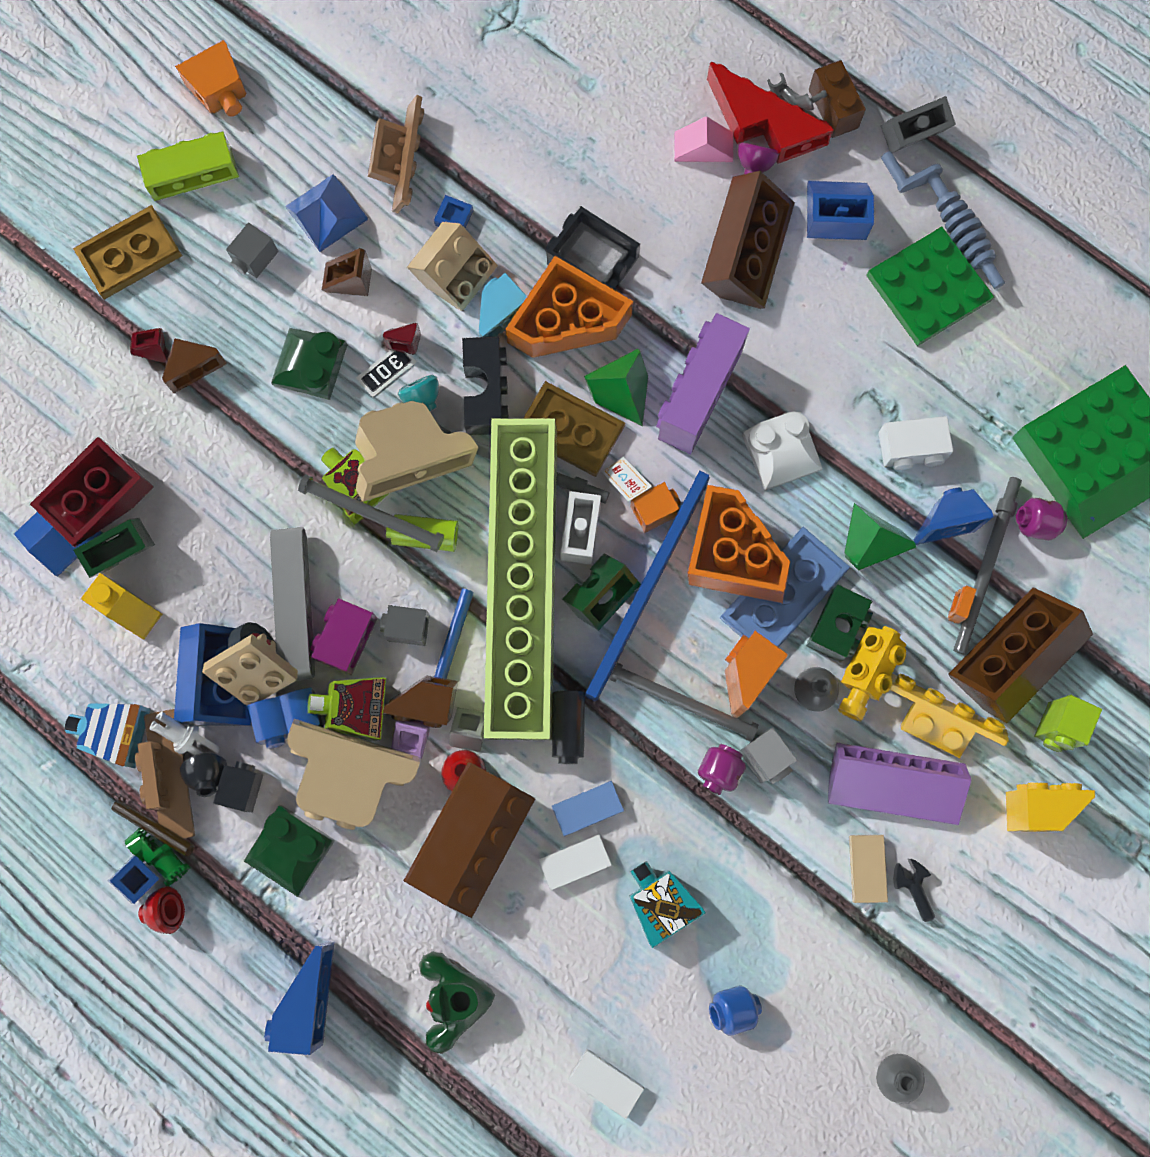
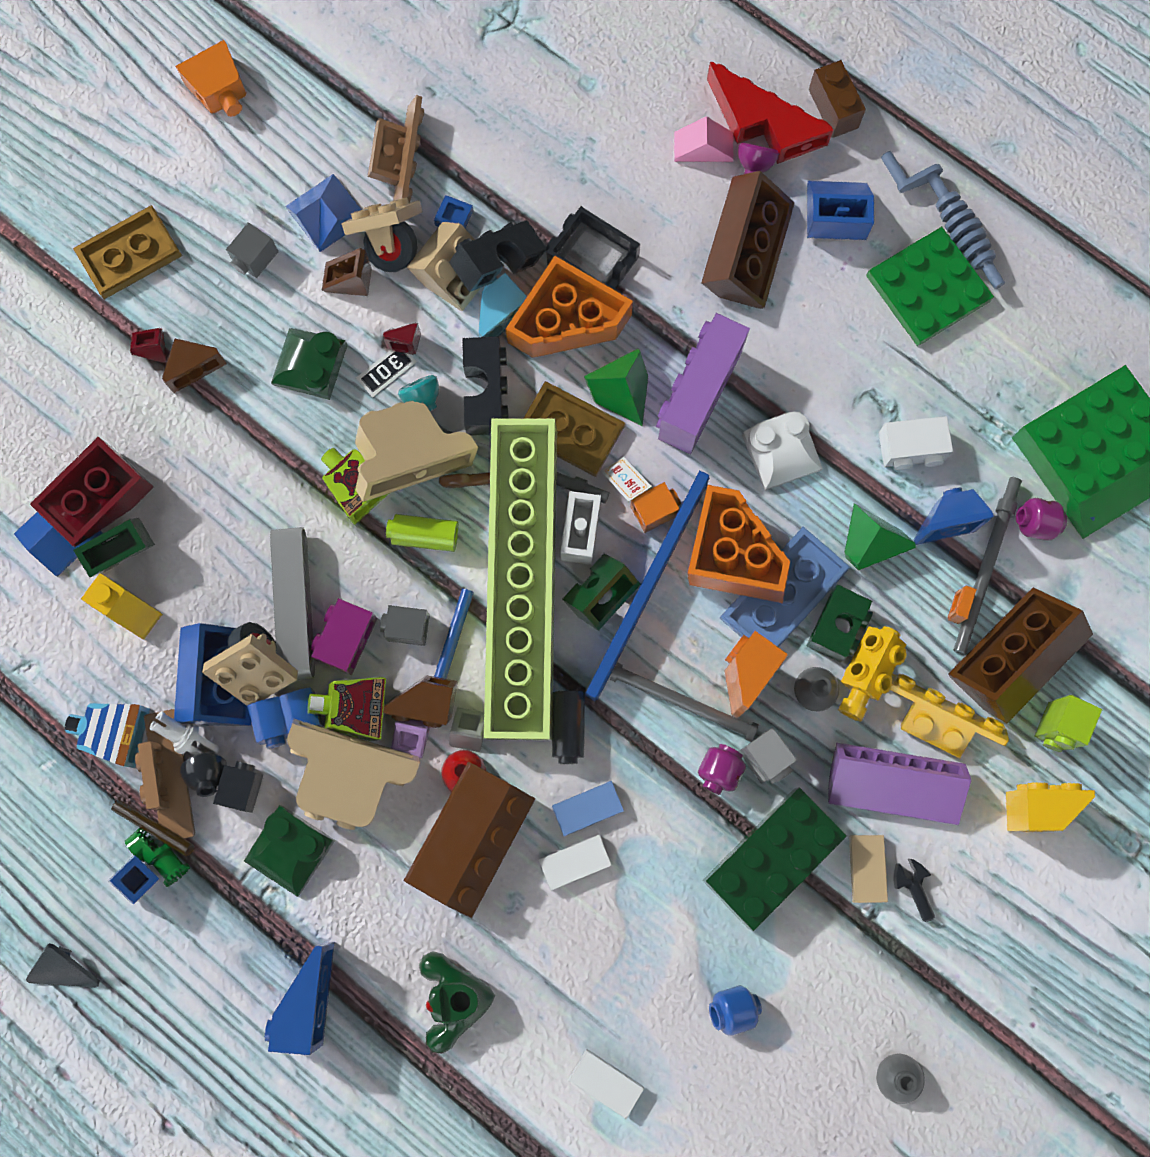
lime brick [137,131,239,201] -> none
red brick [138,886,185,934] -> none
dark grey bar [298,474,444,552] -> none
torso [629,861,706,948] -> none
dark grey piece [767,73,828,110] -> none
dark grey brick [881,96,956,153] -> none
none -> black piece [26,943,100,988]
none -> plate [342,197,423,272]
none -> reddish brown piece [439,472,490,488]
none -> black arch [449,220,547,292]
none -> dark green brick [702,787,847,931]

